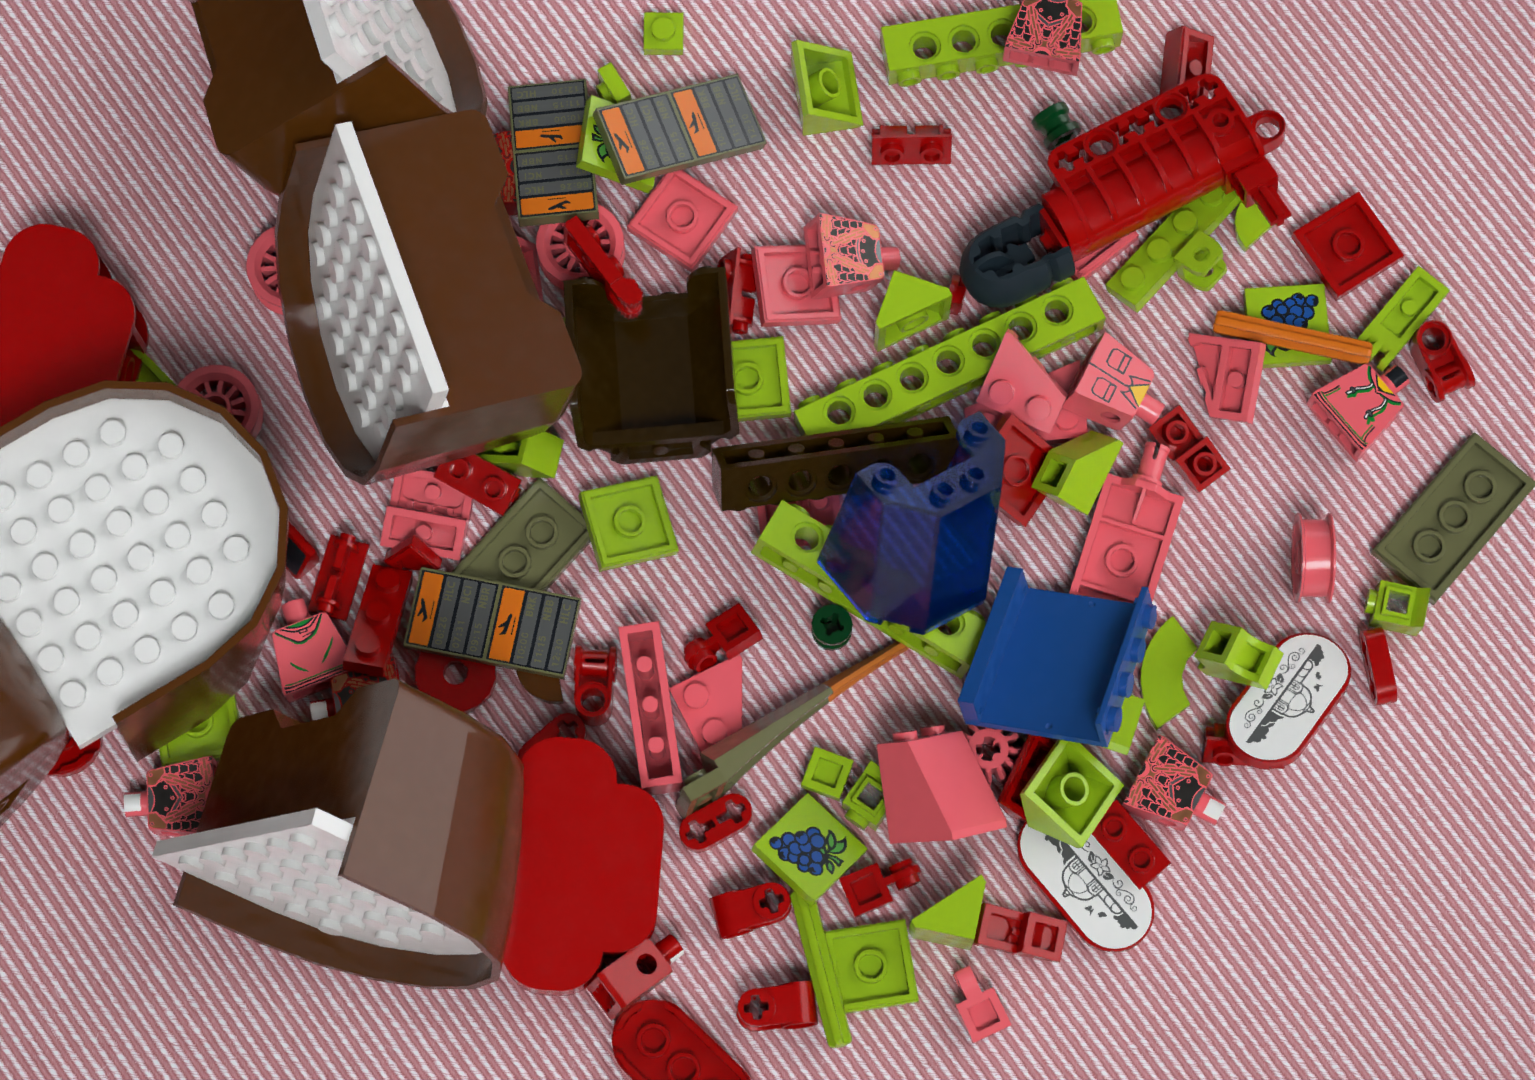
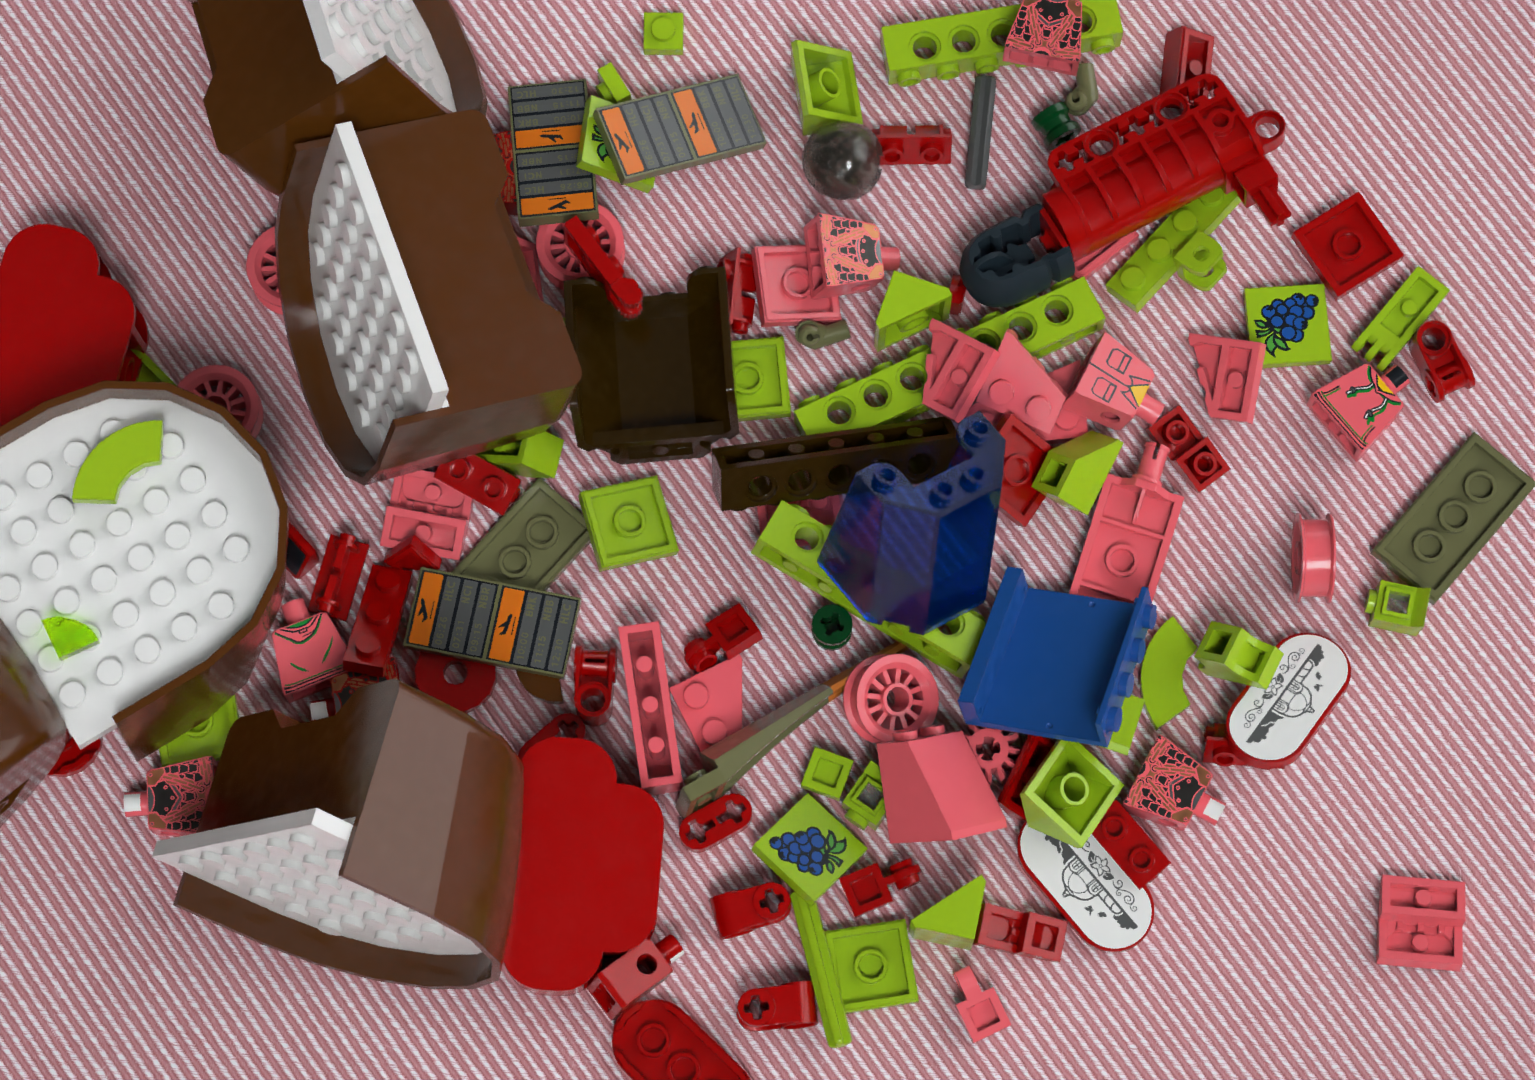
coral plate [627,170,738,273] -> none
orange axle [1213,310,1373,365] -> none
lime tile [1234,201,1274,252] -> none
red beam [1359,627,1397,706] -> none
none -> clear neon green tile [41,616,100,661]
none -> lime tile [72,420,164,504]
none -> olive arm [795,319,851,350]
none -> clear smoke cylinder [801,120,883,200]
none -> coral wheel [843,654,939,744]
none -> coral wing [922,318,1000,425]
none -> dark grey axle [965,75,996,190]
none -> olive arm [1064,63,1099,116]
none -> coral slope [1376,875,1466,972]

